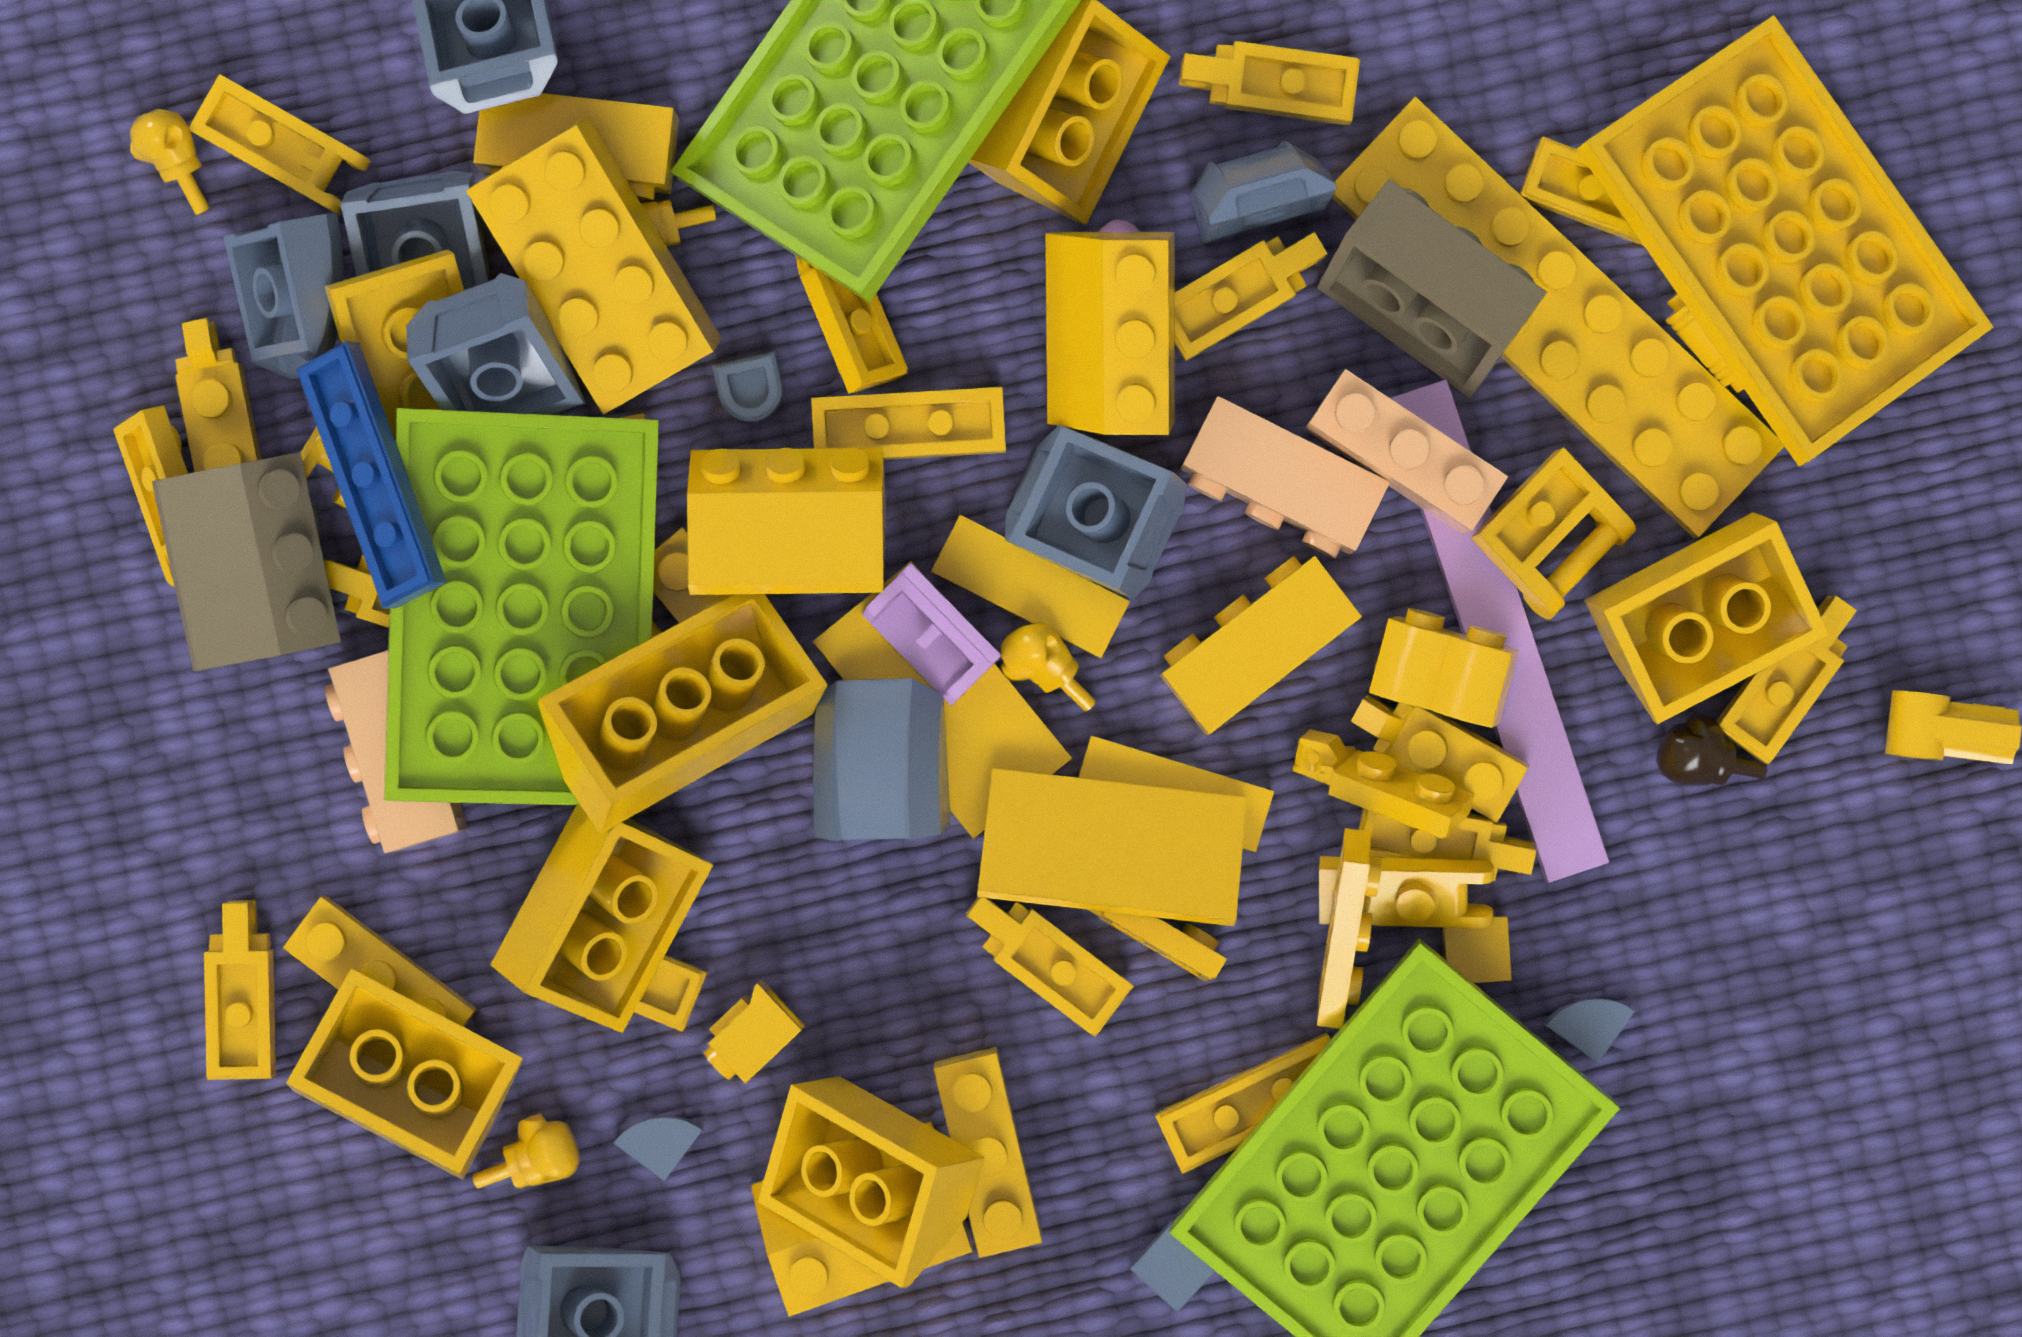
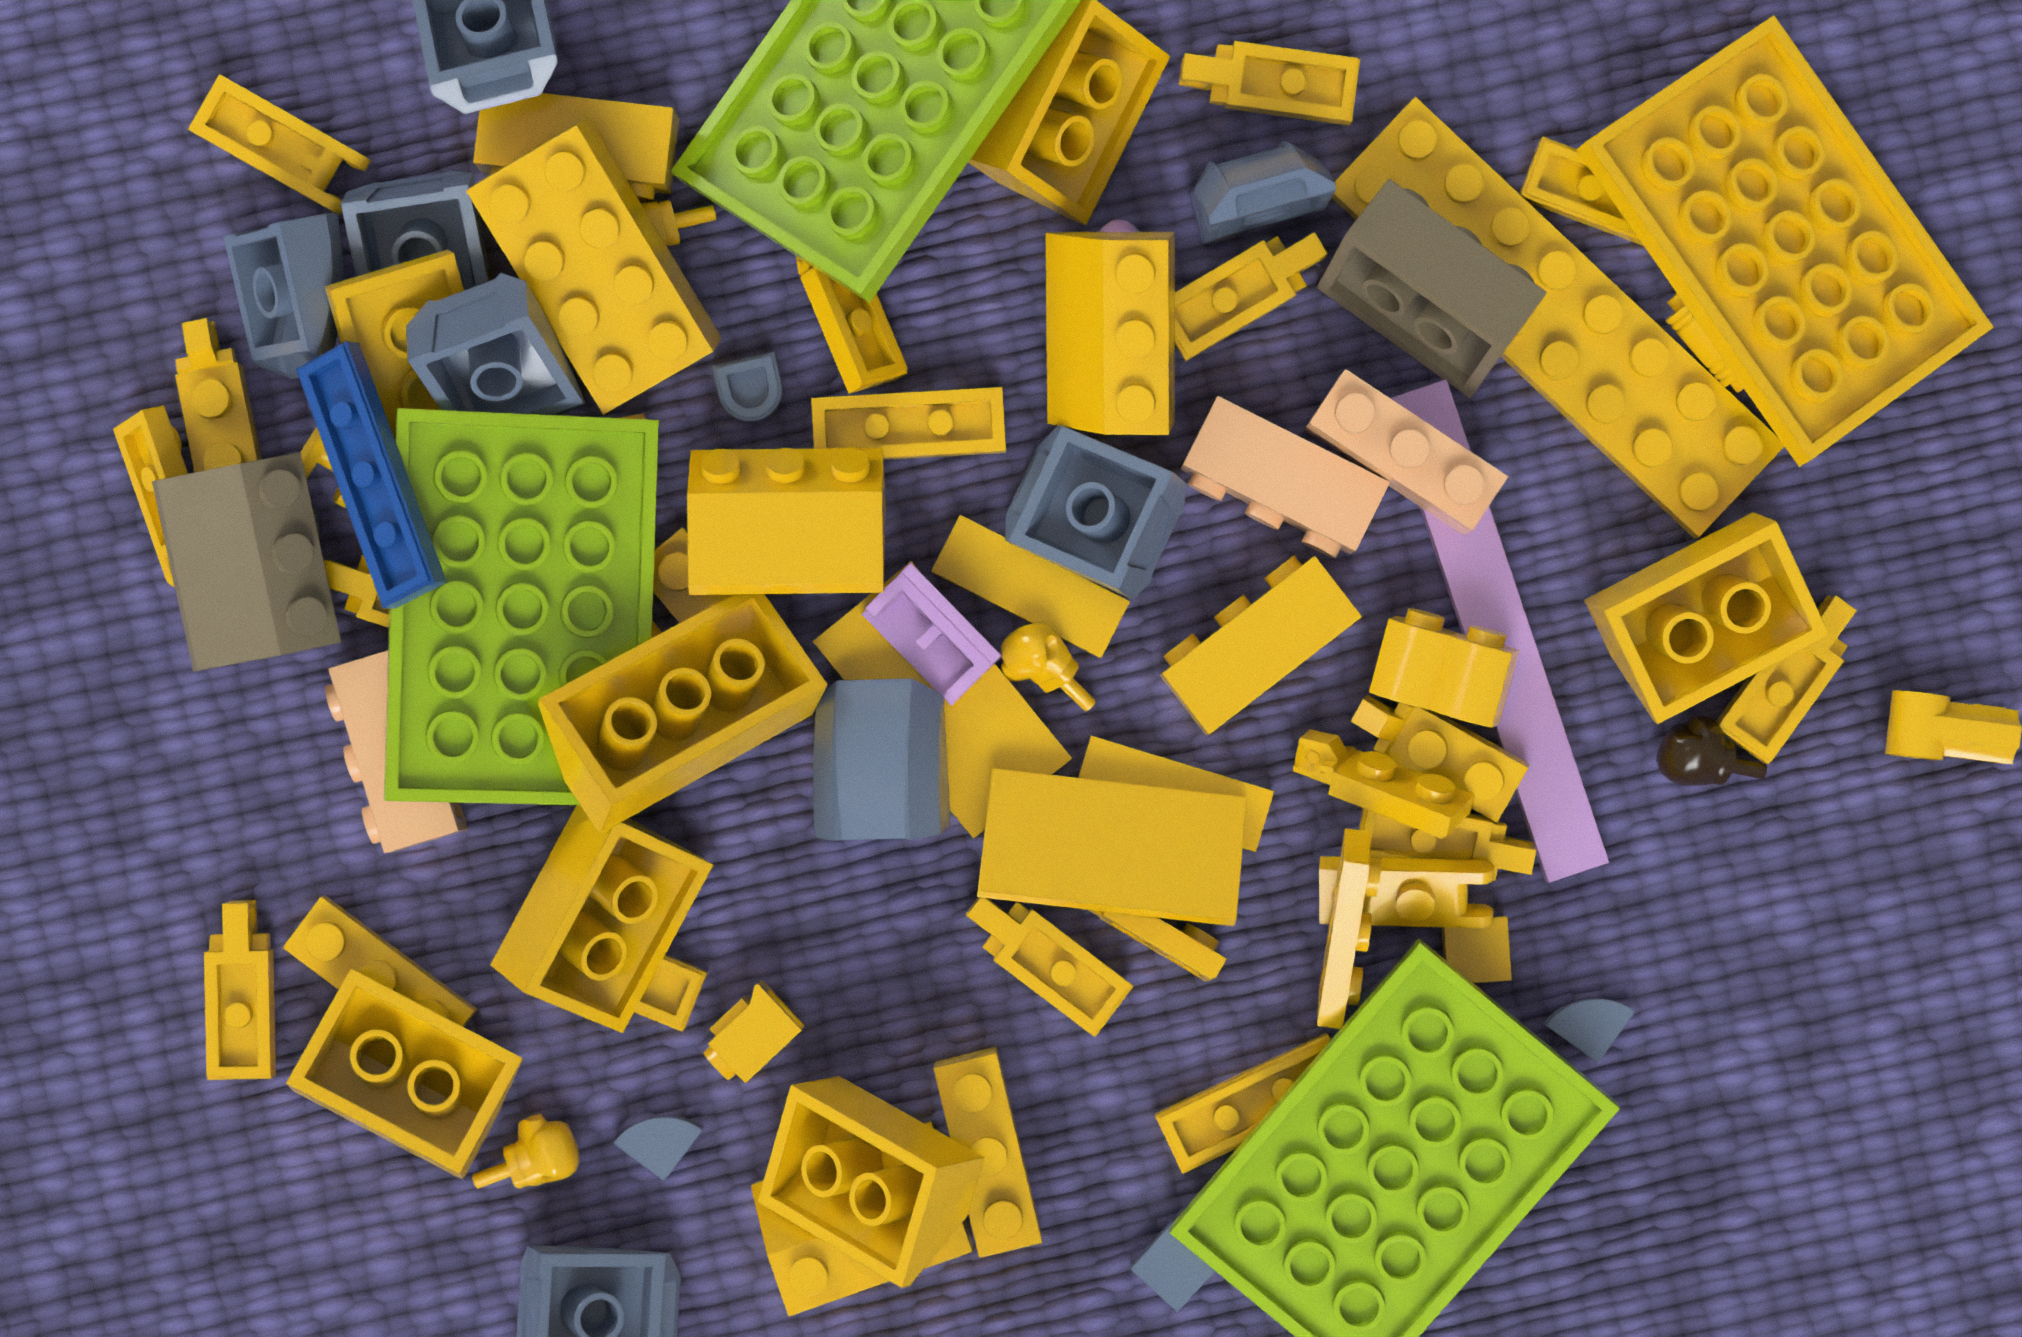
yellow piece [130,109,210,215] -> none
yellow plate [1470,447,1636,620] -> none

